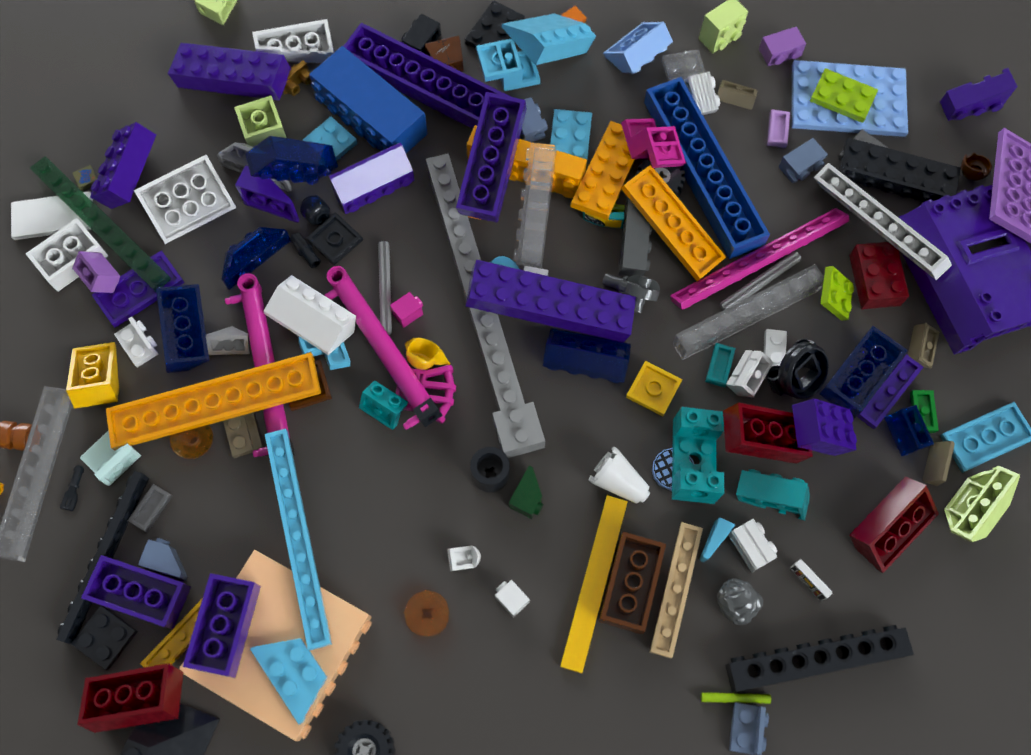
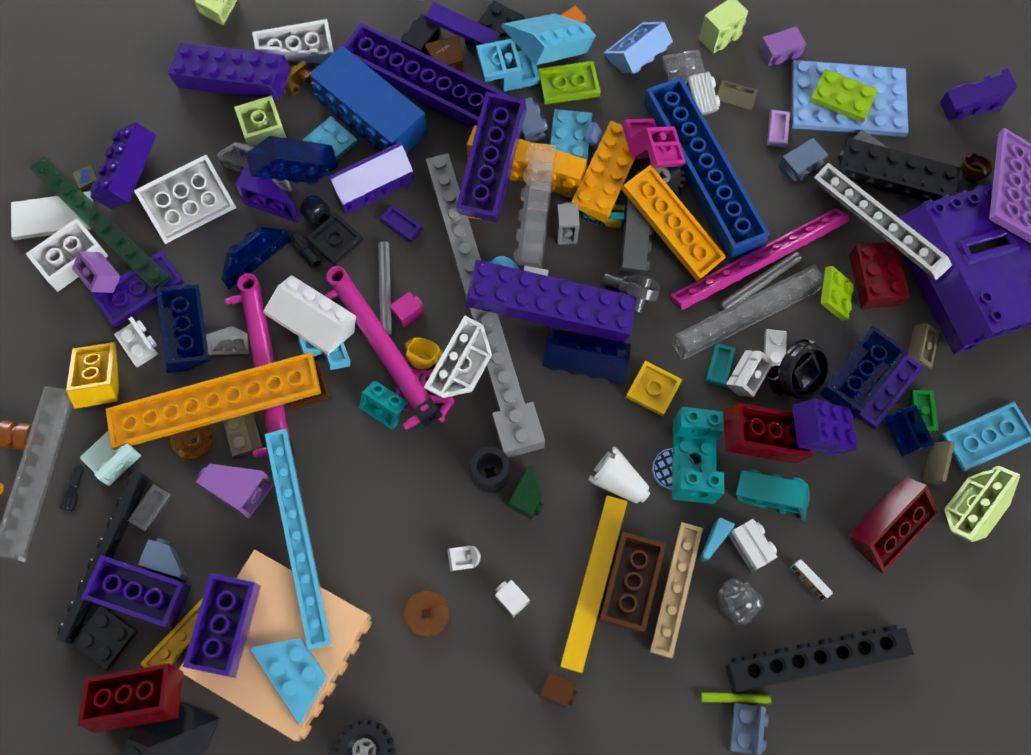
none -> medium lavender slope [196,464,275,519]
none -> dark purple tile [380,205,423,243]
none -> white wedge [424,315,492,398]
none -> dark purple tile [425,2,500,45]
none -> lime plate [538,61,601,105]
none -> reddish brown brick [539,672,578,708]
none -> light grey brick [556,202,580,245]
none -> medium blue tile [585,122,604,150]

